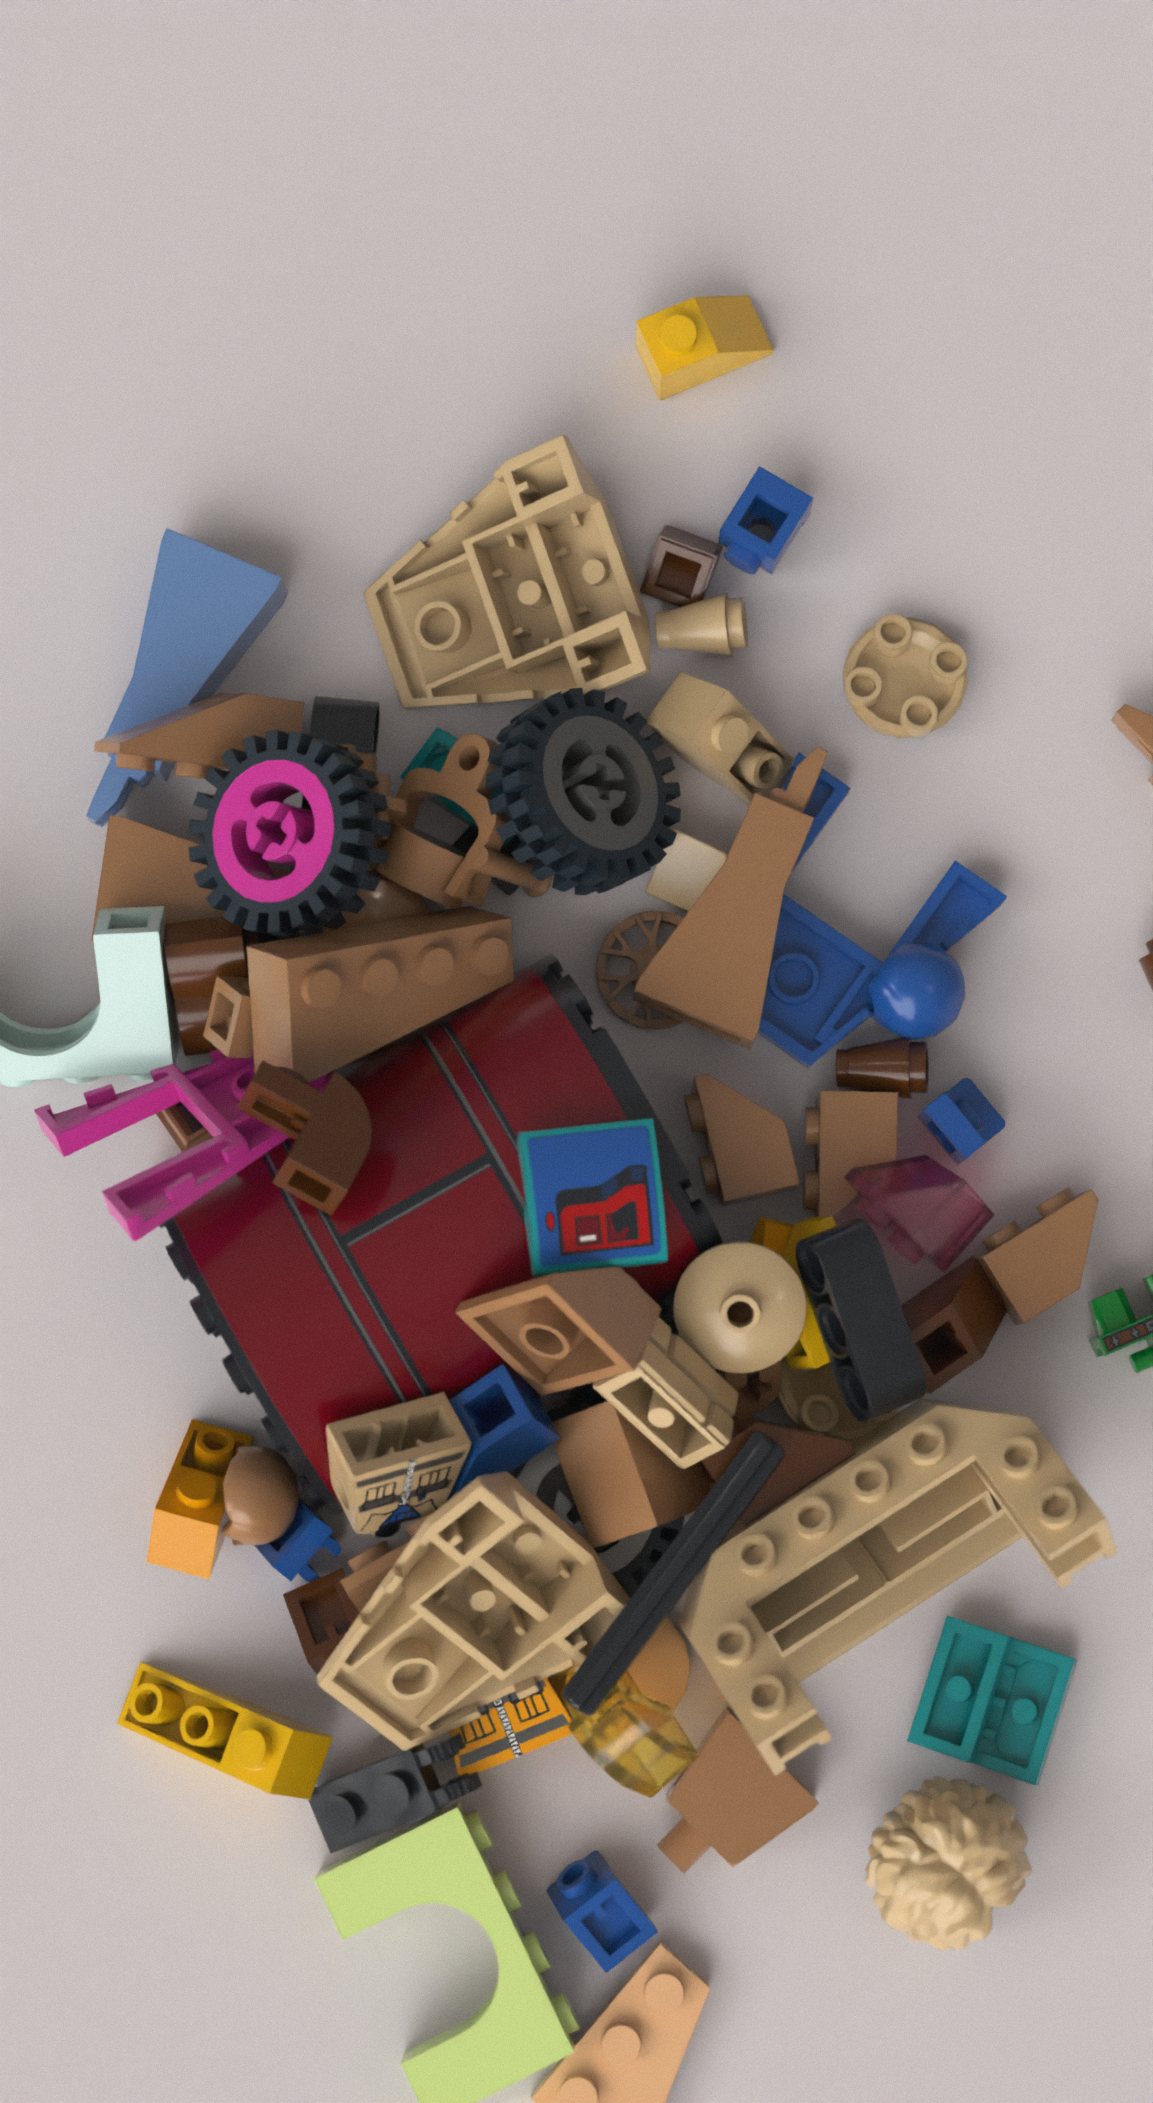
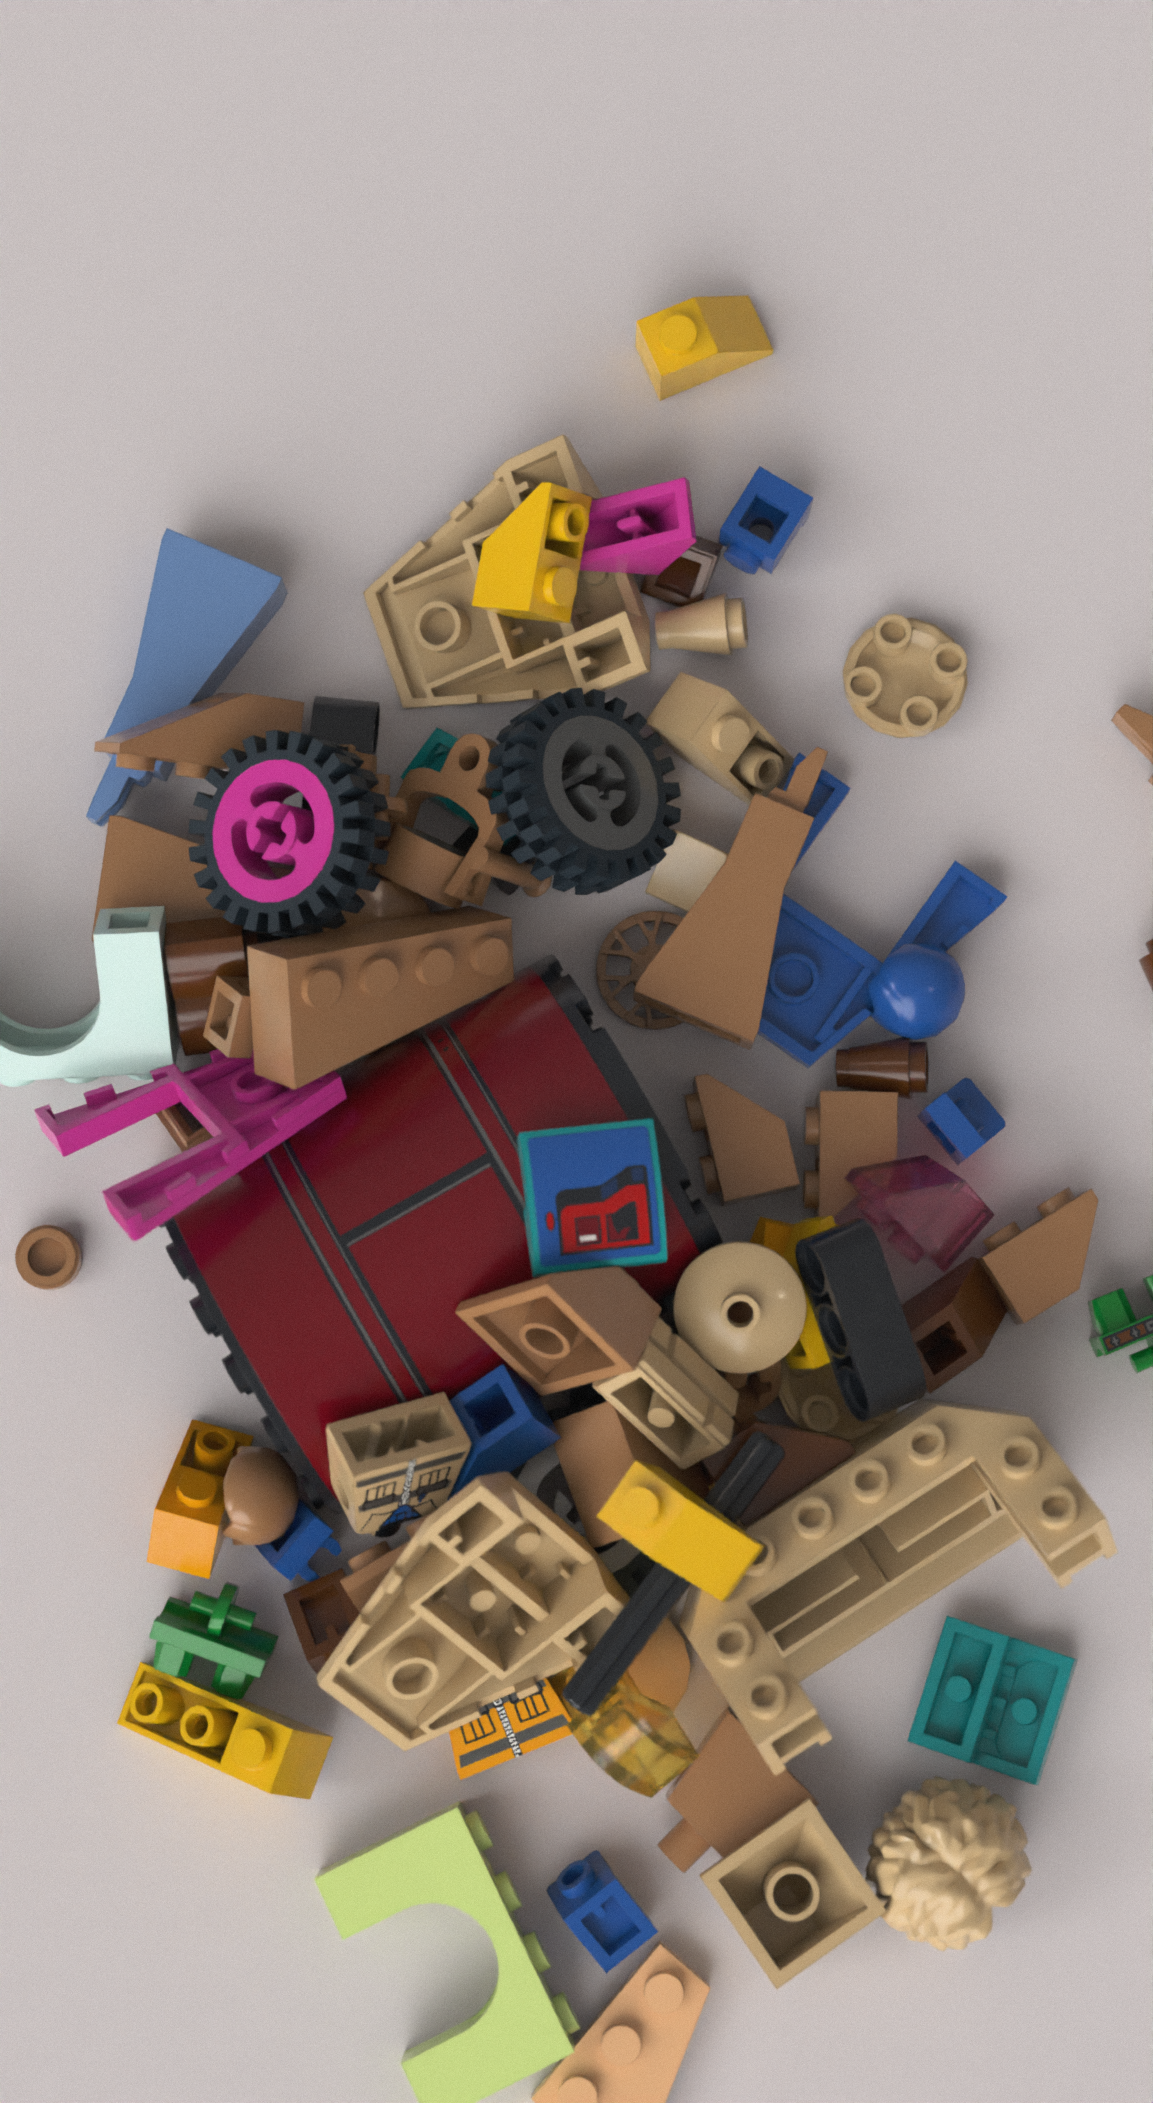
reddish brown brick [237,1060,372,1215] -> none
black hinge [308,1733,483,1853] -> none
none -> medium nougat tile [15,1225,82,1290]
none -> green hips [149,1582,279,1700]
none -> yellow slope [472,482,592,623]
none -> dark pink slope [579,477,697,575]
none -> yellow slope [597,1460,764,1602]
none -> tan slope [699,1797,886,1990]

